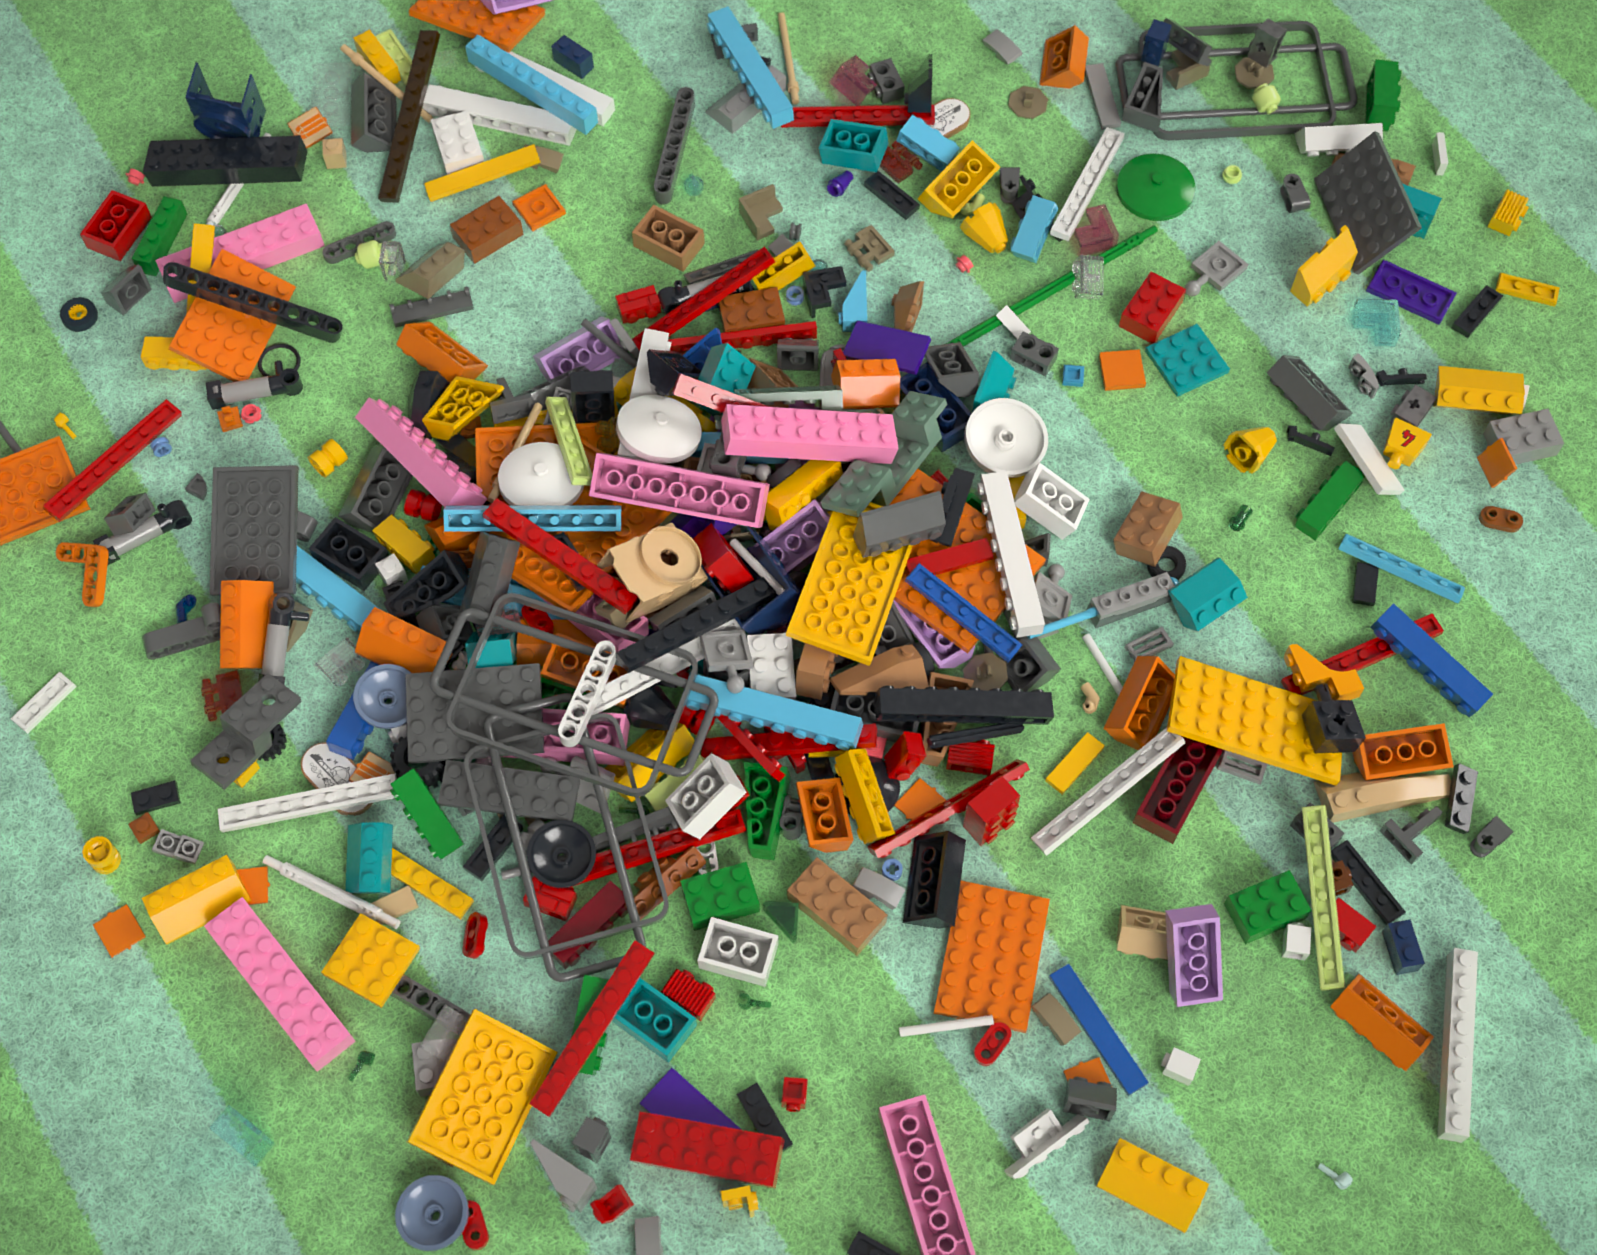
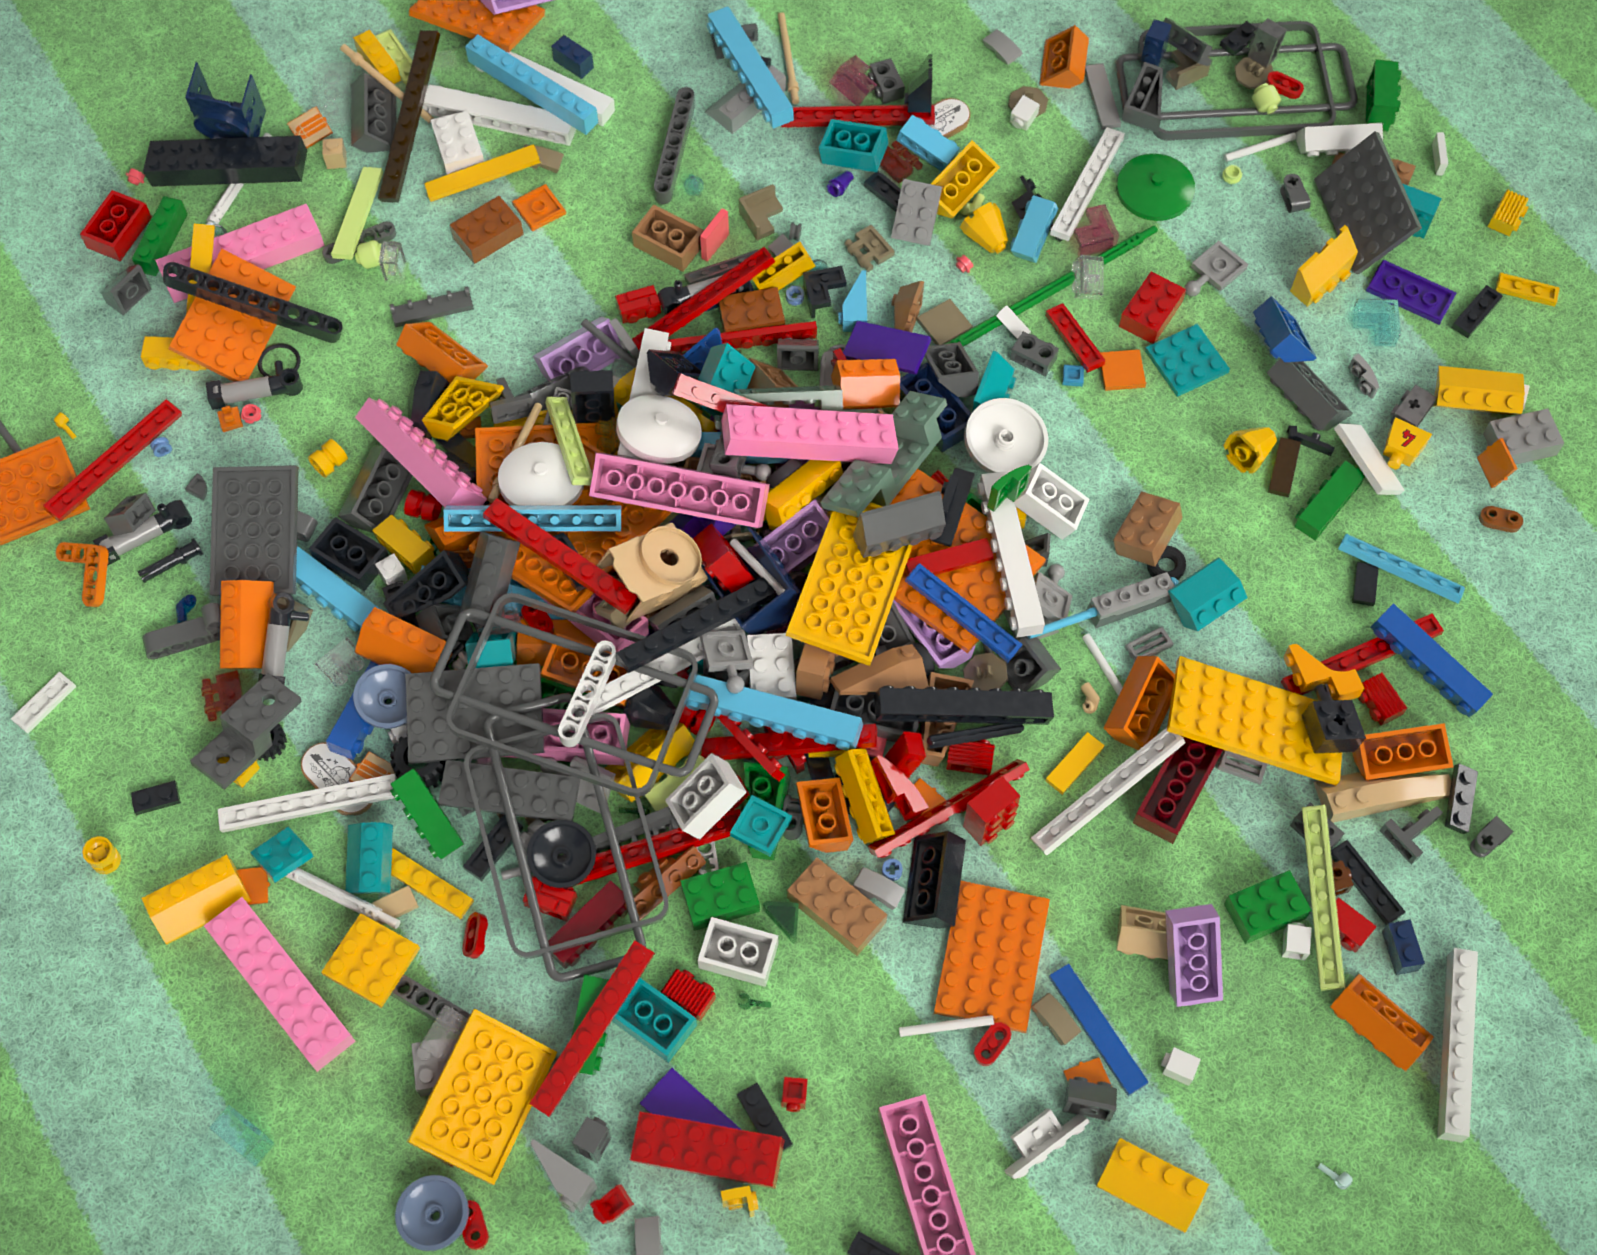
black bush [60,297,98,332] -> none
orange piece [93,904,146,958] -> none
dark orange plate [128,812,160,844] -> none
light grey slope [152,829,204,864] -> none
clear green hand [348,1051,375,1081] -> none
dark tan slope [396,242,465,299] -> none
dark grey piece [999,167,1020,204] -> none
clear green pin [1229,505,1253,532] -> none
black piece [1375,368,1427,387] -> none
none -> black pin [138,538,204,583]
none -> teal plate [250,826,314,883]
none -> yellowish green tile [331,167,383,260]
none -> coral tile [700,208,729,262]
none -> teal plate [730,795,792,856]
none -> slope [871,755,929,821]
none -> light grey plate [891,179,942,246]
none -> dark tan tile [917,299,973,345]
none -> green slope [987,464,1032,512]
none -> white brick [1010,95,1040,130]
none -> red plate [1045,303,1106,373]
none -> black plate [1220,21,1255,56]
none -> white bar [1224,132,1297,162]
none -> blue slope [1253,296,1317,362]
none -> red plate [1265,71,1304,99]
none -> dark brown tile [1268,437,1301,498]
none -> red brick [1358,672,1407,726]

